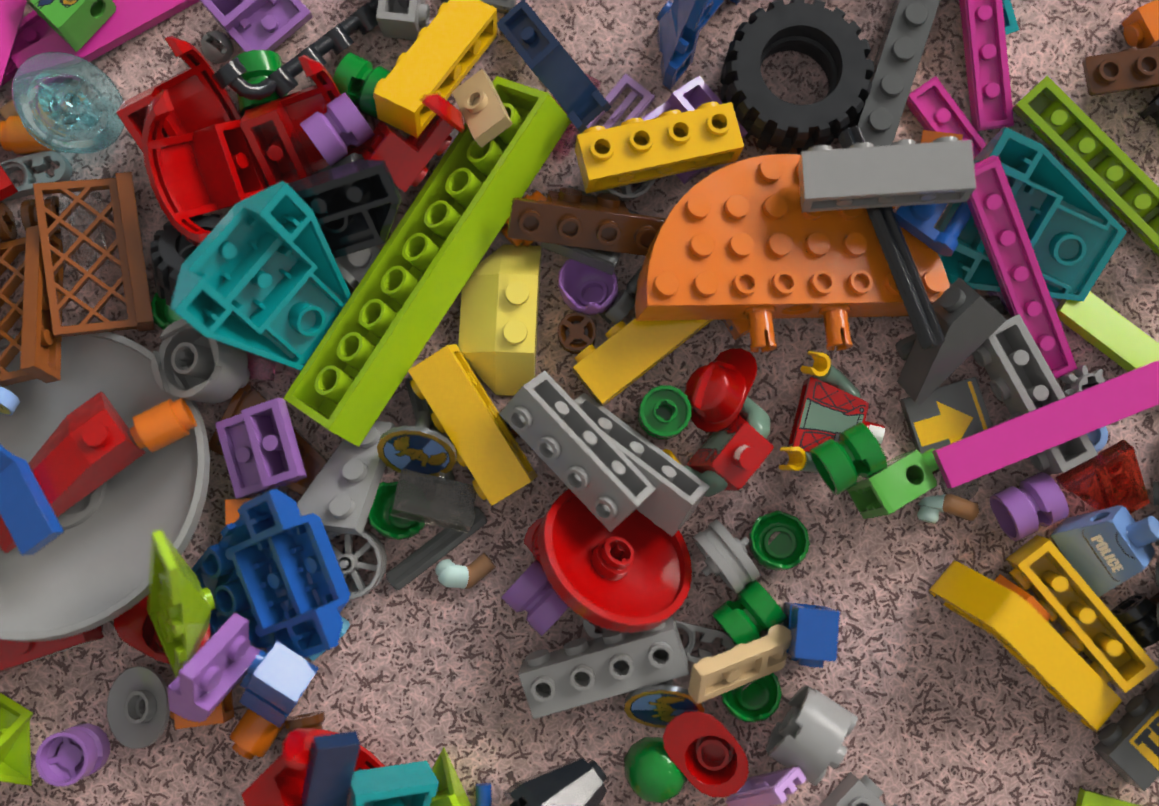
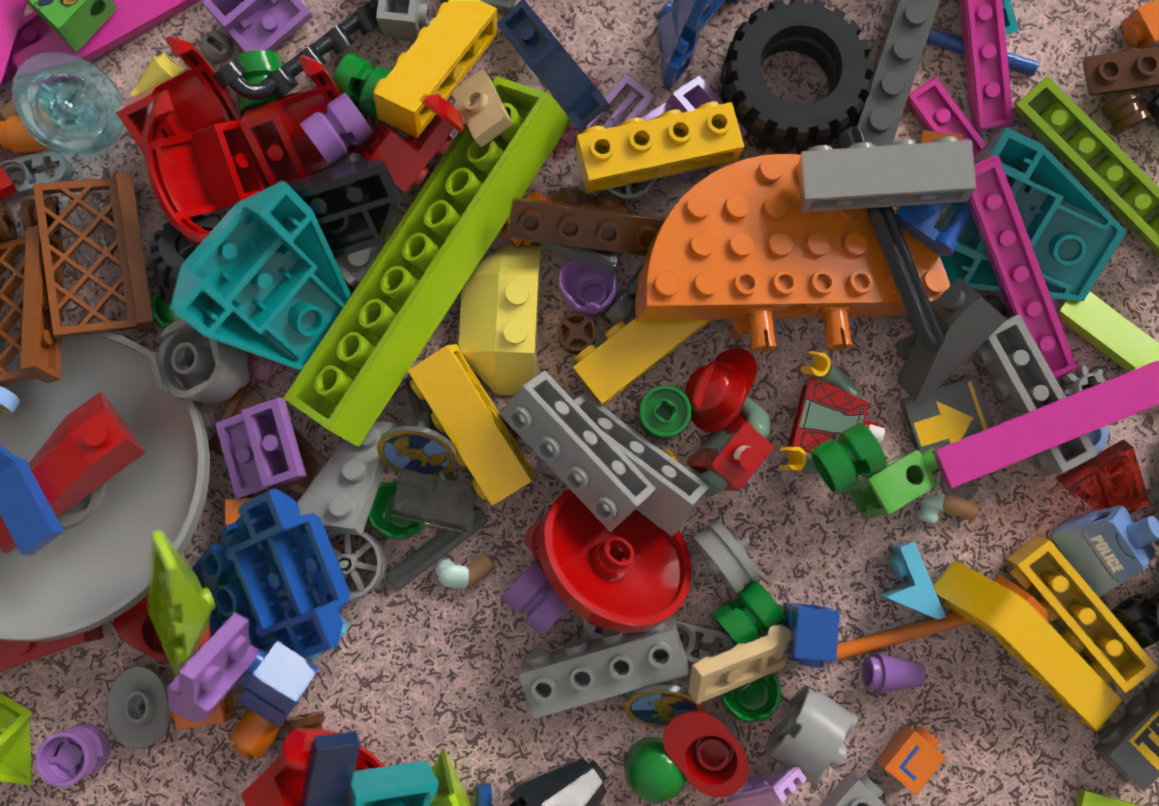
orange brick [130,398,197,453] -> none
green hair [748,510,810,571] -> none
medium lavender wheel [990,472,1069,542] -> none
none -> light yellow cone [130,52,184,97]
none -> orange bar [829,612,971,663]
none -> medium lavender cone [861,653,925,694]
none -> orange brick [875,724,947,795]
none -> medium azure slope [877,541,946,620]
none -> blue bar [926,28,1039,77]
none -> reddish brown wheel [1101,89,1152,136]

